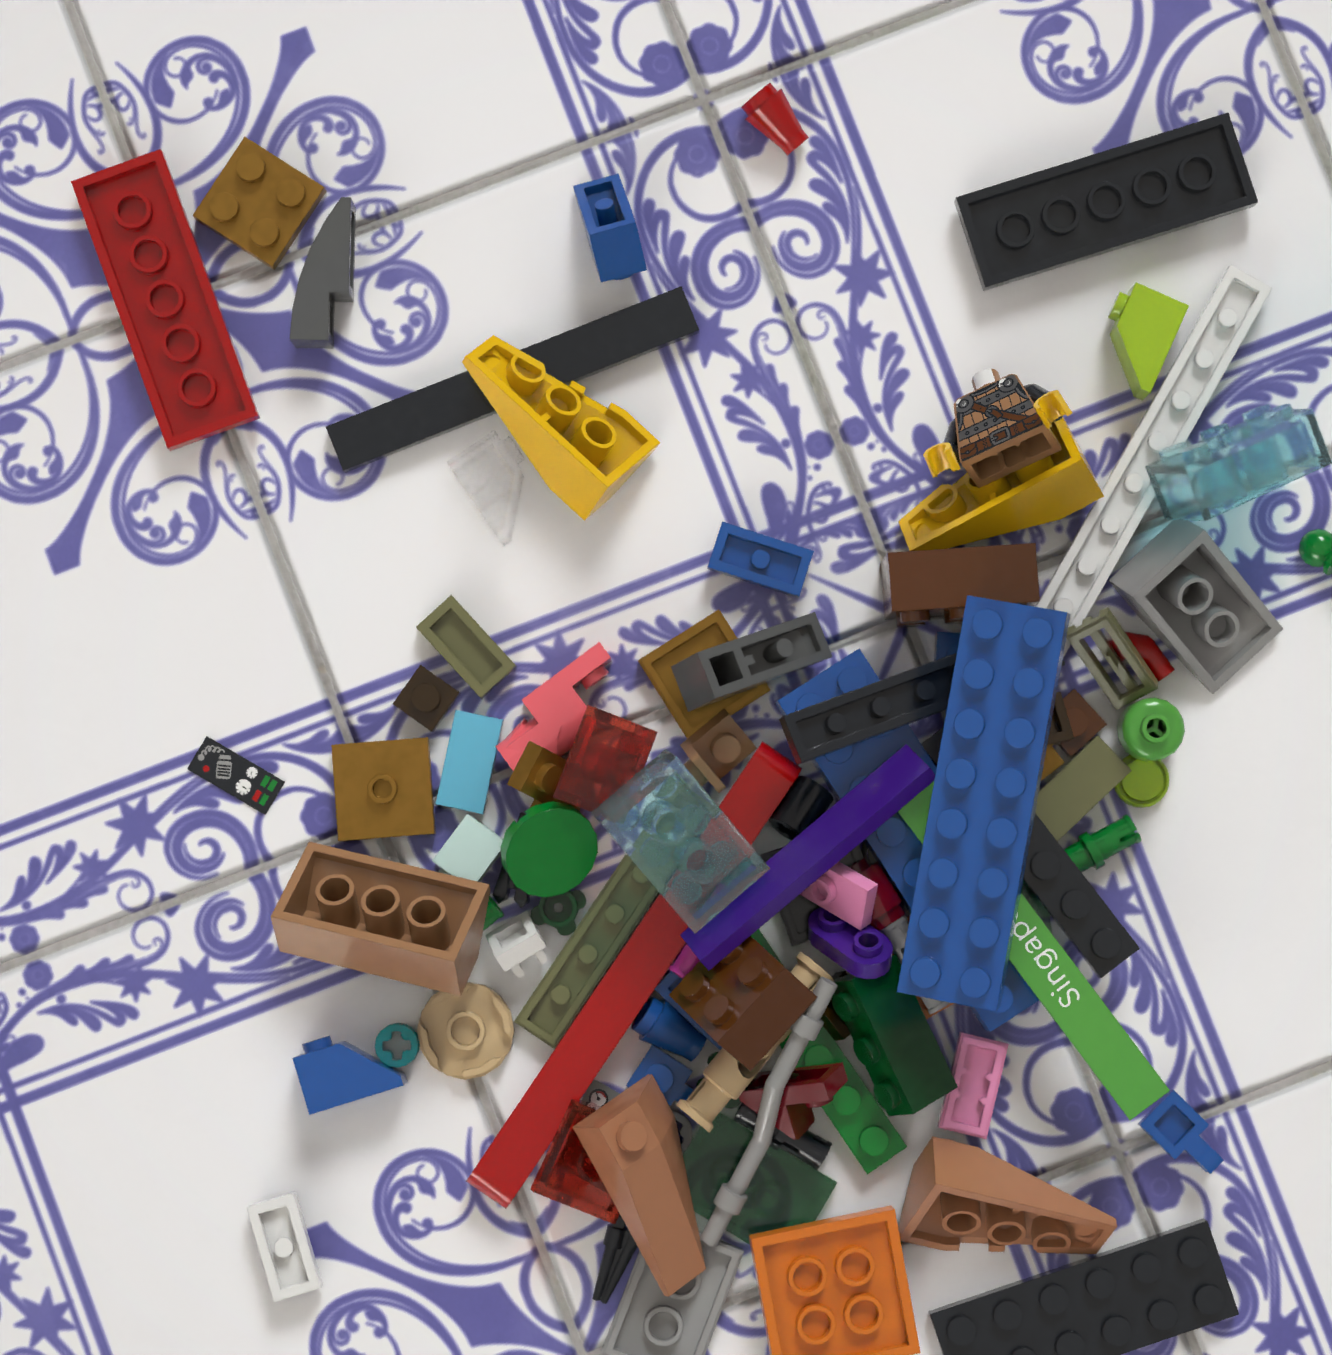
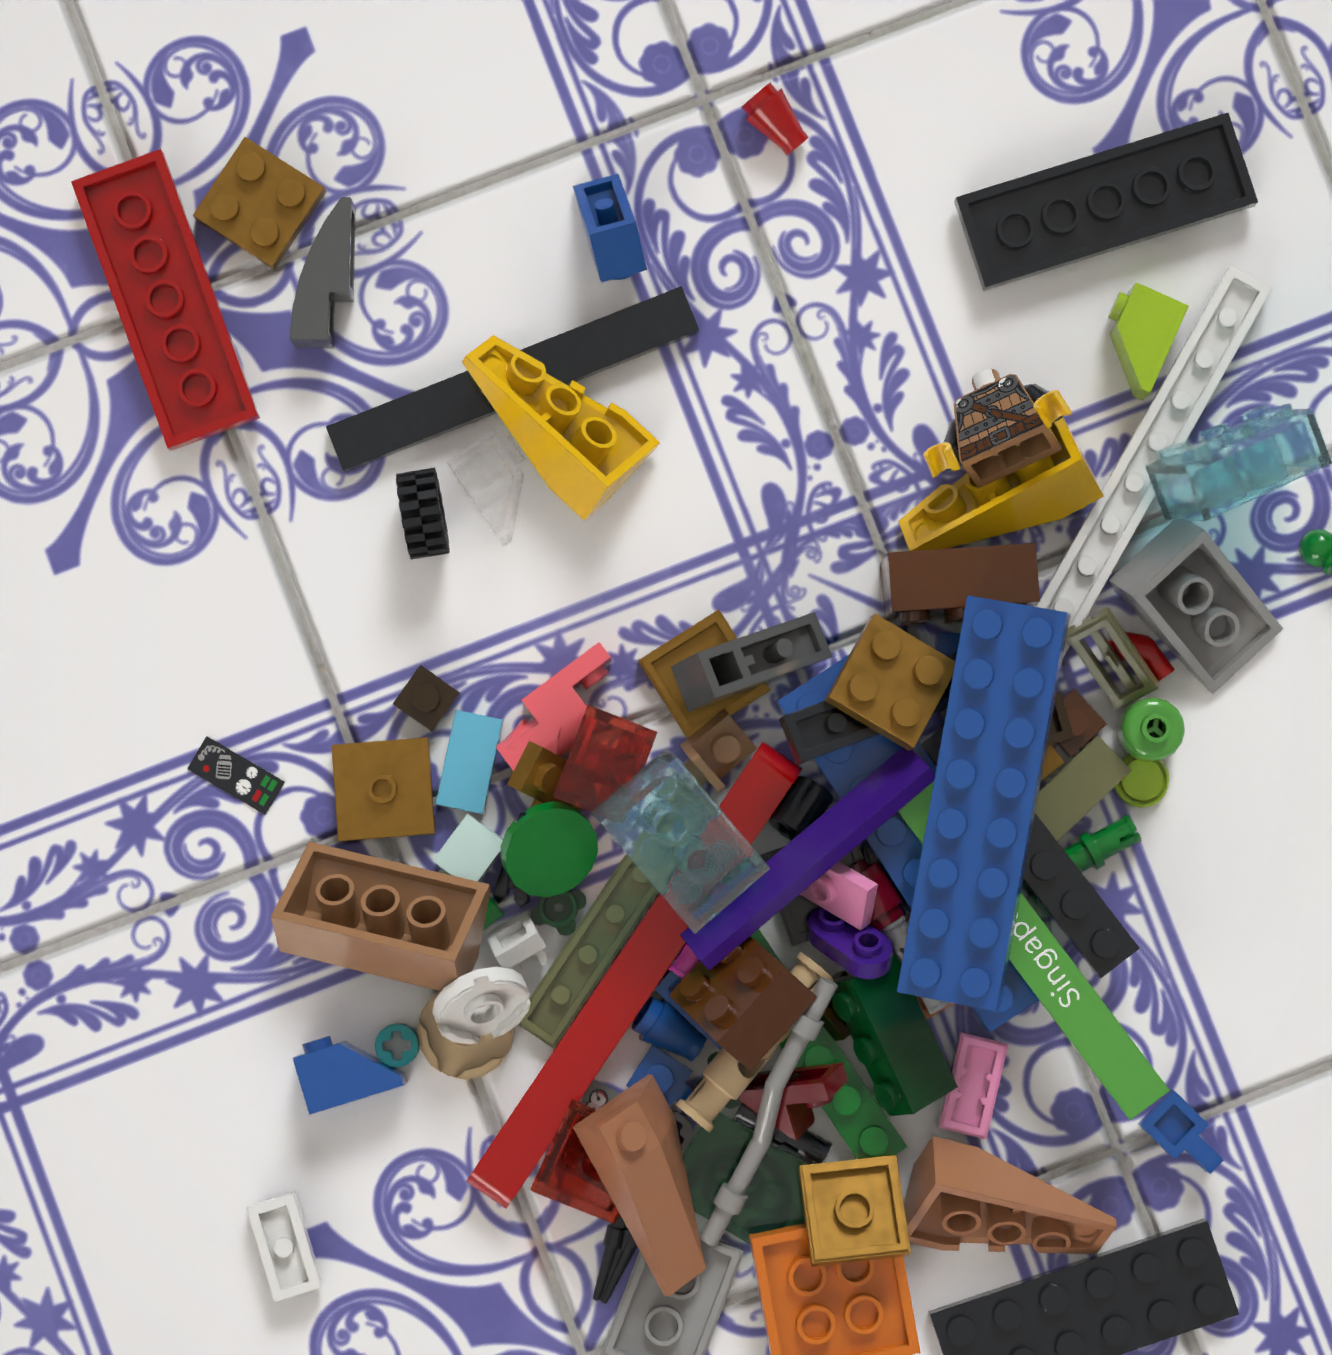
olive tile [416,595,517,699] -> none
blue plate [707,521,814,598] -> none
none -> black tyre [396,467,450,560]
none -> white tile [432,966,531,1044]
none -> pearl gold tile [798,1155,911,1267]
none -> pearl gold plate [824,614,955,751]

